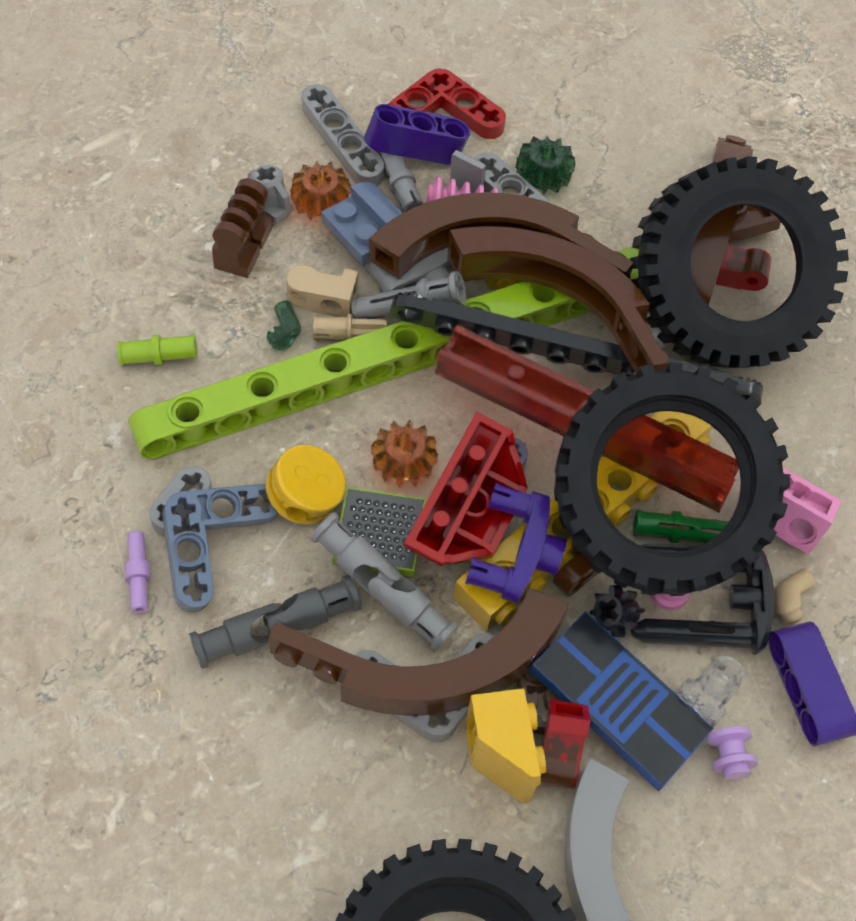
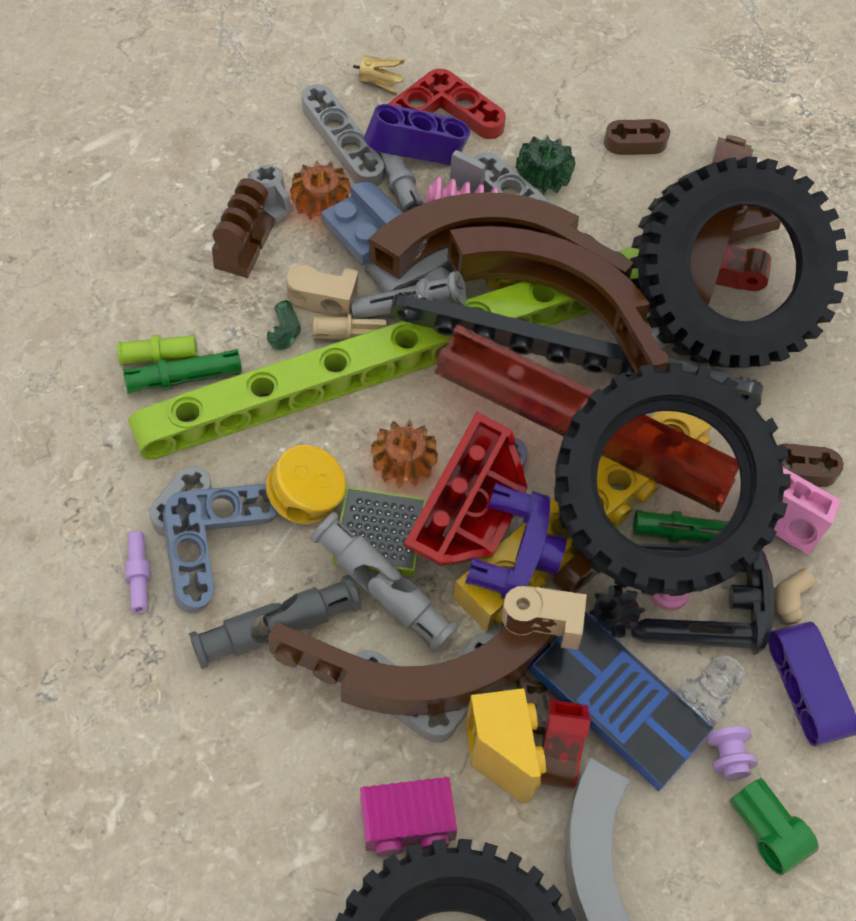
none -> green pin [123,349,242,394]
none -> pearl gold piece [353,55,405,94]
none -> dark pink brick [360,776,457,857]
none -> tan leg [502,586,587,650]
none -> reddish brown beam [604,119,670,155]
none -> green piece [729,778,819,876]
none -> reddish brown beam [777,443,844,487]

